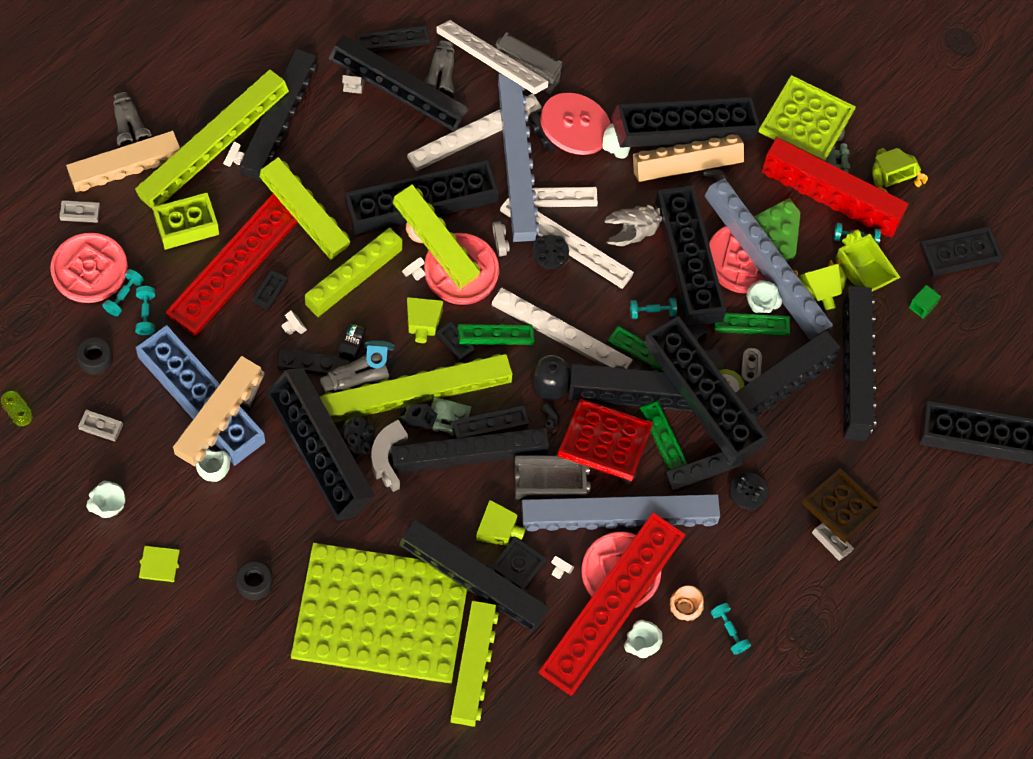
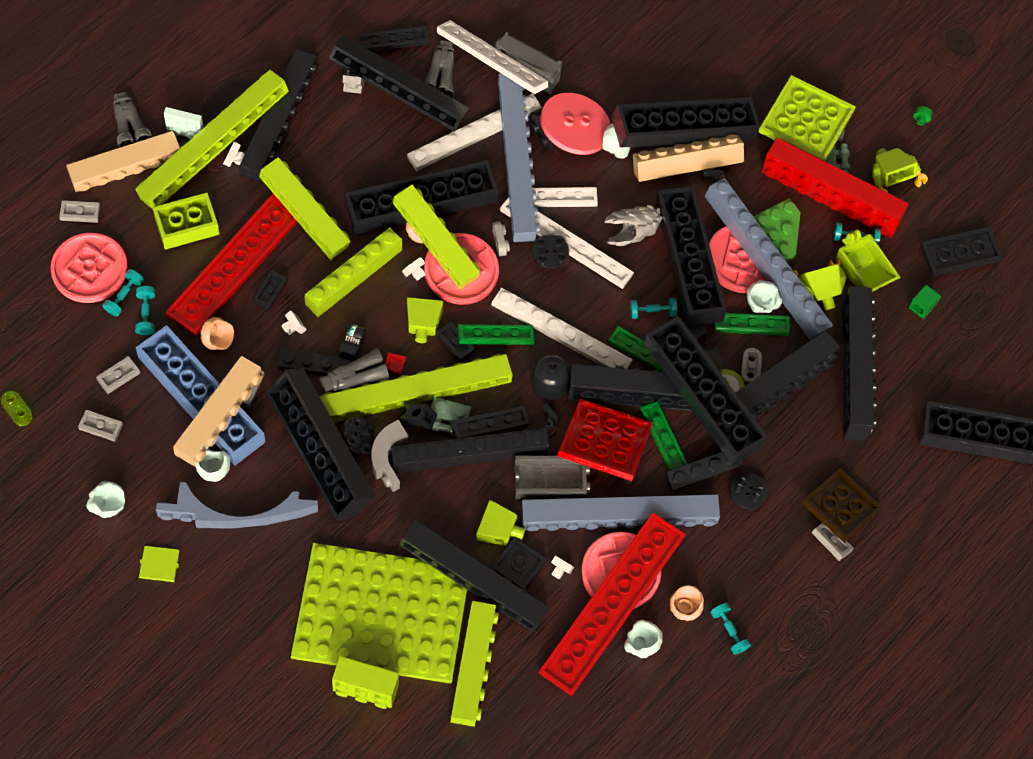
black tyre [76,337,113,375] -> none
black tyre [236,561,273,600] -> none
dark azure piece [364,341,395,368] -> none
none -> light grey plate [96,356,140,394]
none -> sand blue slope [156,482,319,529]
none -> light aqua plate [164,107,203,140]
none -> light nougat hair [200,317,234,350]
none -> lime brick [332,656,399,709]
none -> red tile [384,352,407,376]
none -> green tile [913,106,933,125]

